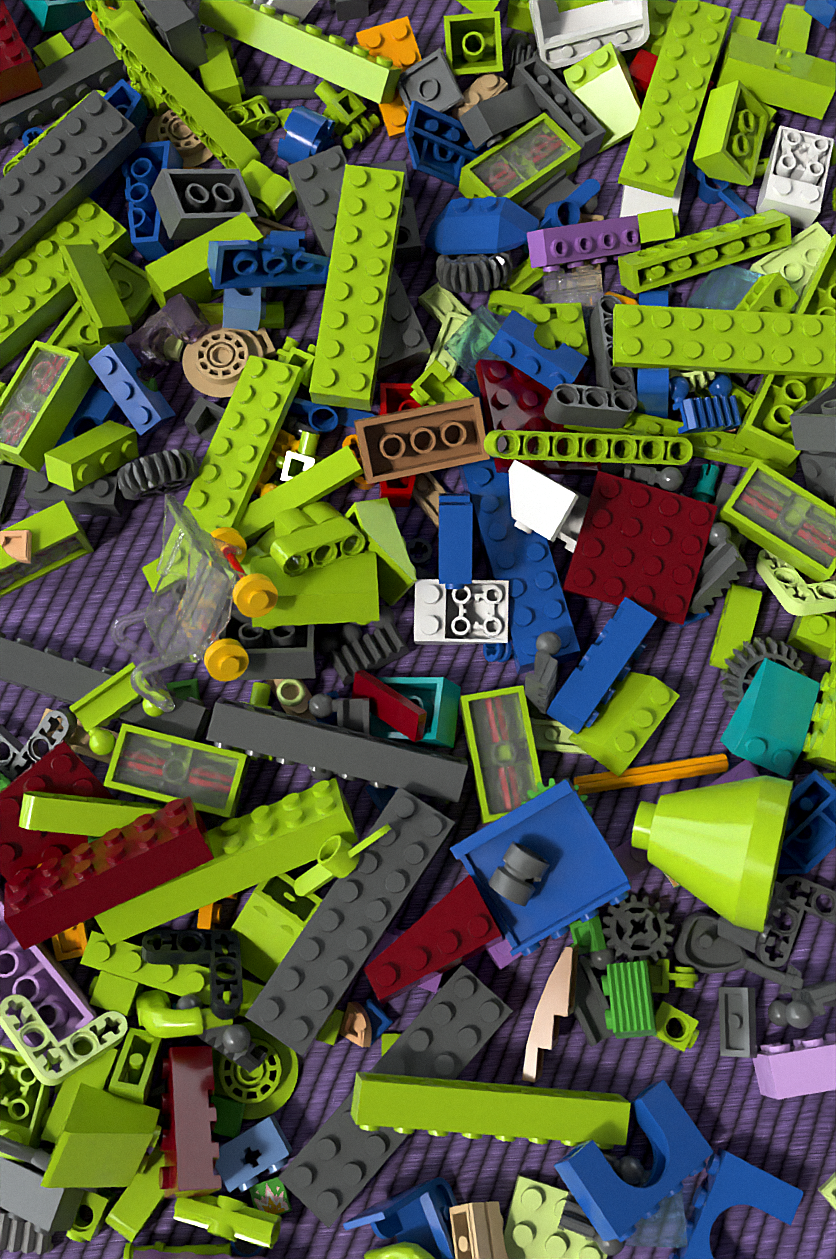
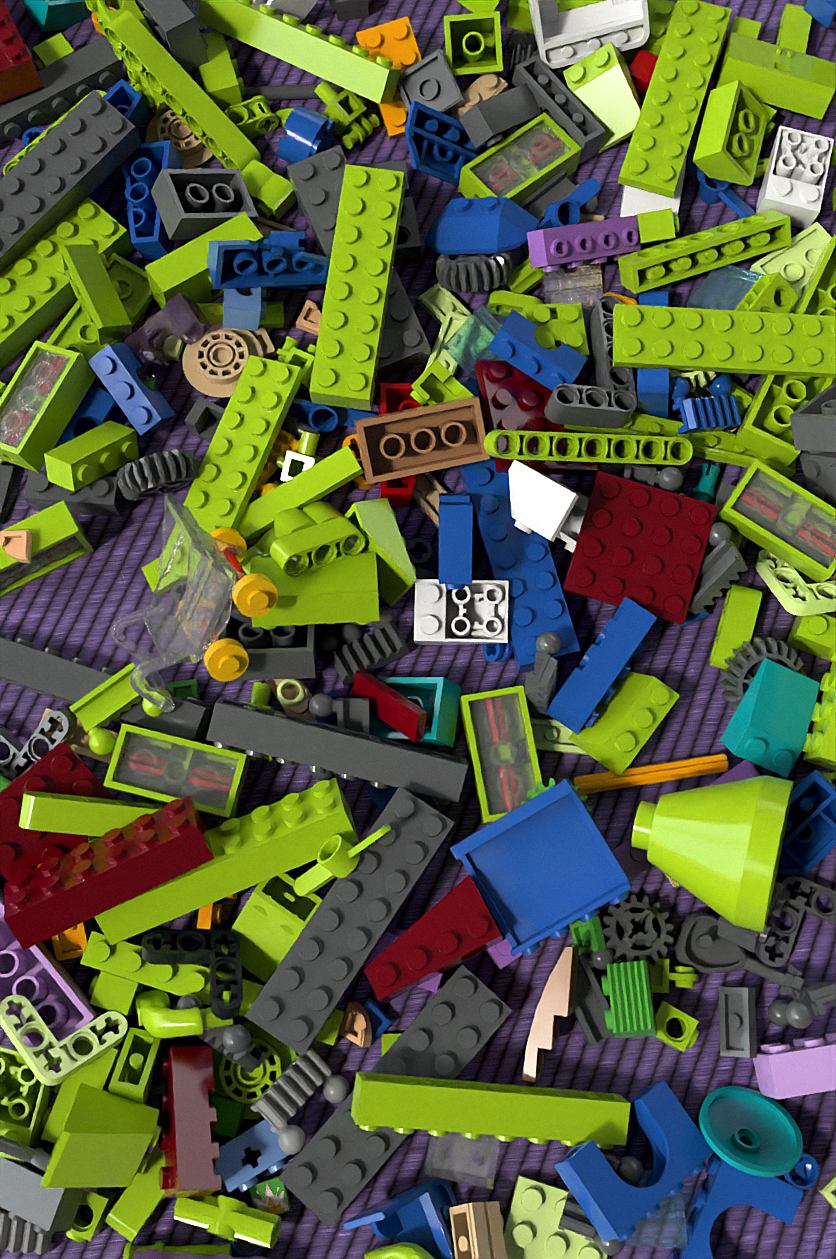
dark grey wheel [488,841,550,906] -> none
none -> light grey gear [250,1048,350,1155]
none -> light nougat tile [296,299,322,336]
none -> clear brick [425,1132,501,1189]
none -> teal dish [699,1086,803,1177]
none -> blue wheel [777,1152,819,1189]

